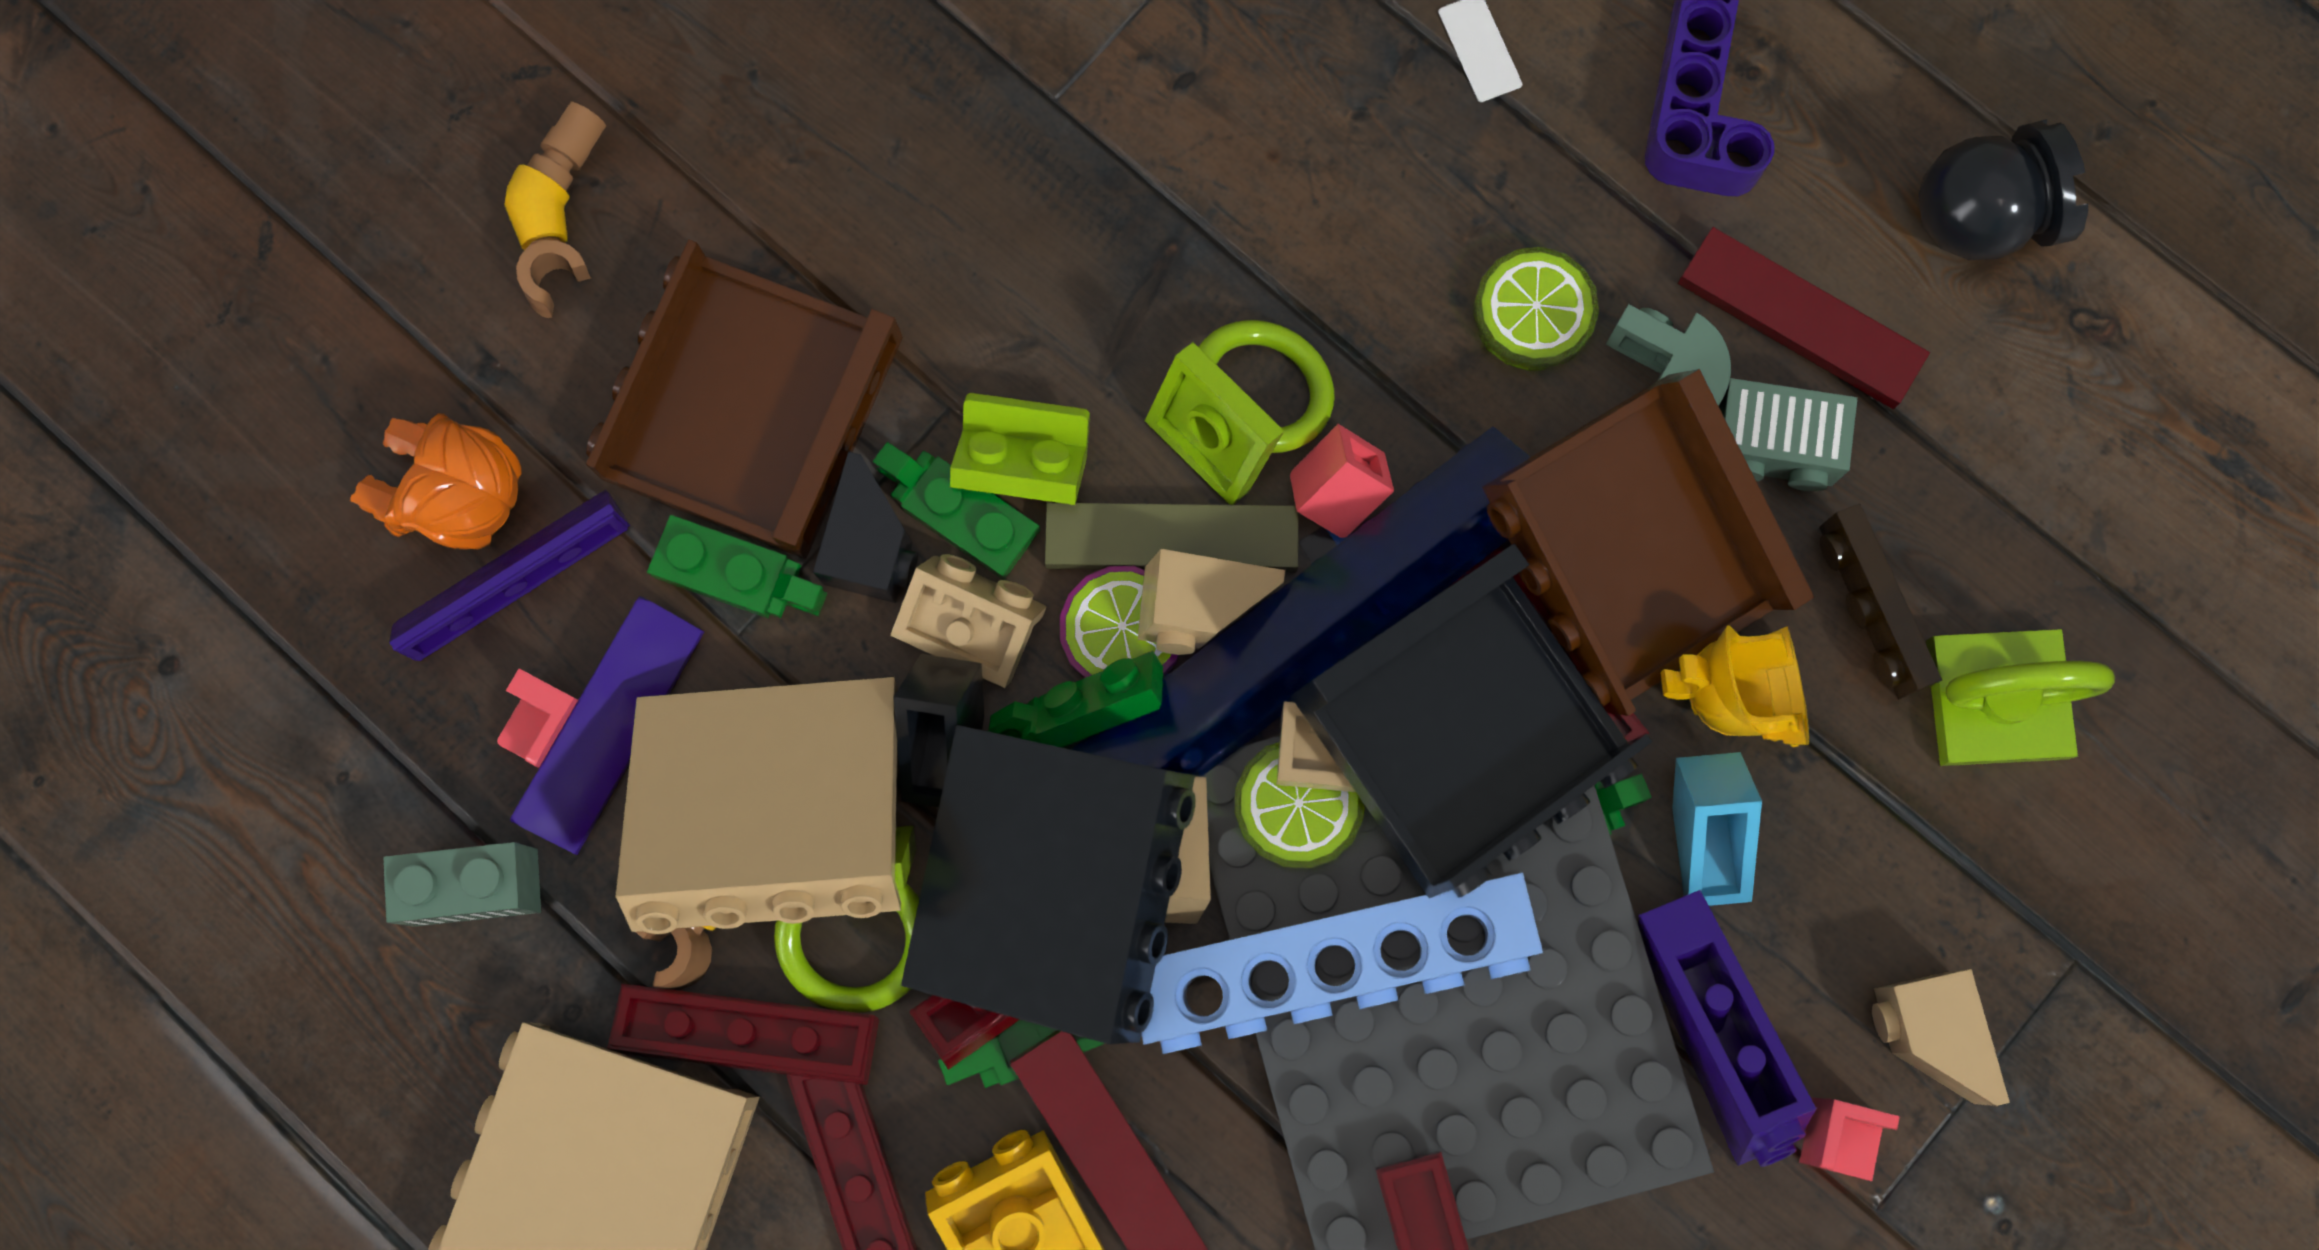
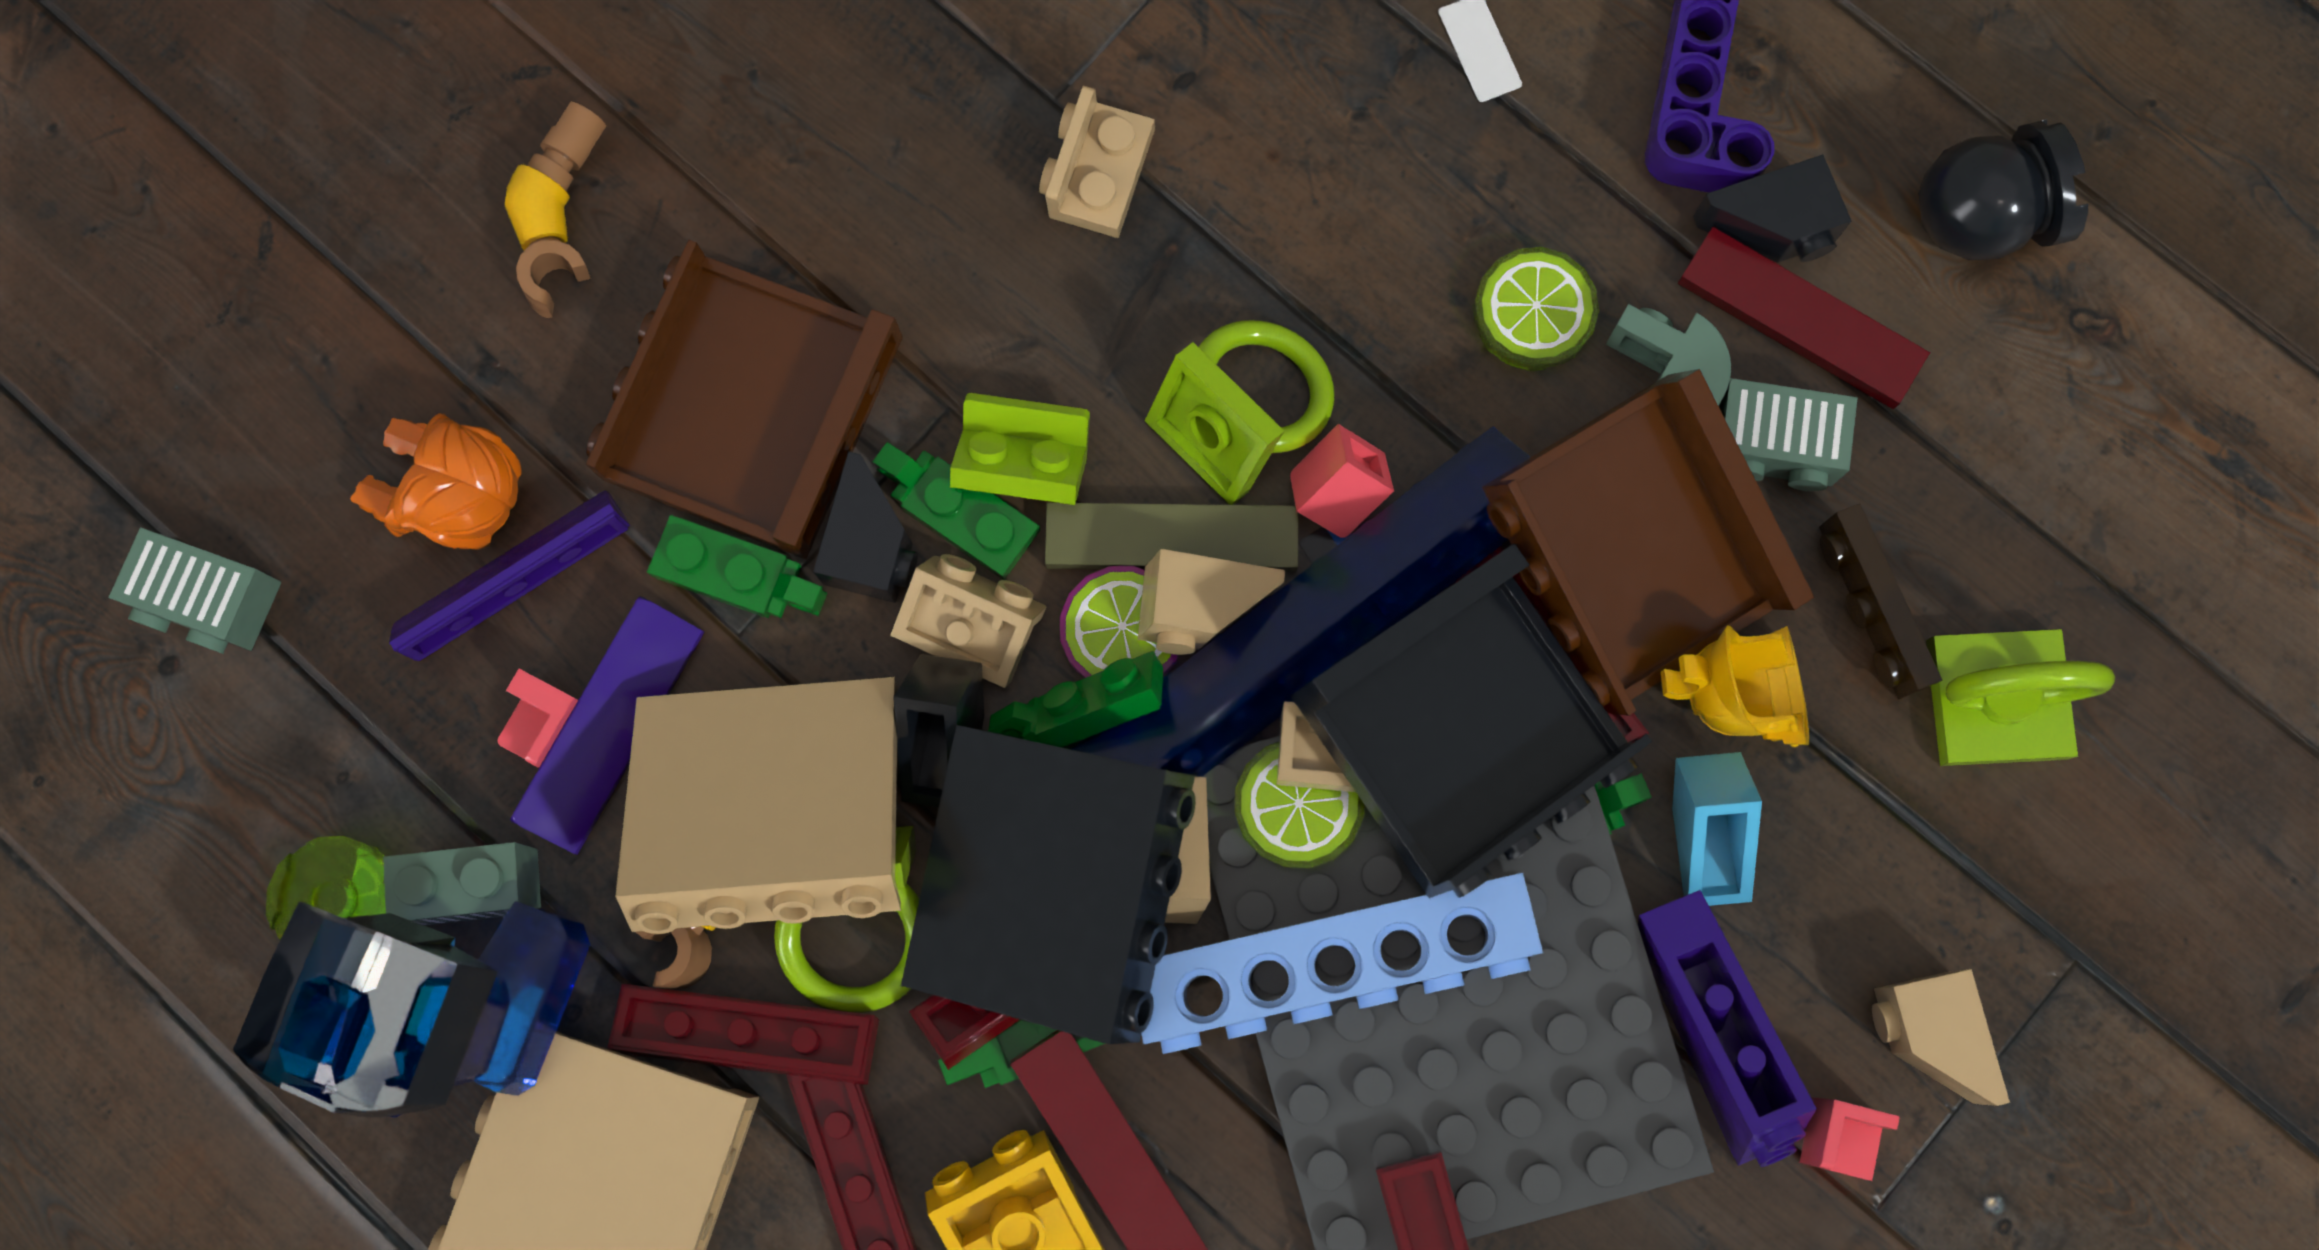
none -> sand green brick [108,527,282,654]
none -> clear blue piece [232,901,590,1118]
none -> clear neon green tile [266,836,388,965]
none -> tan bracket [1039,86,1155,238]
none -> black slope [1693,154,1852,263]

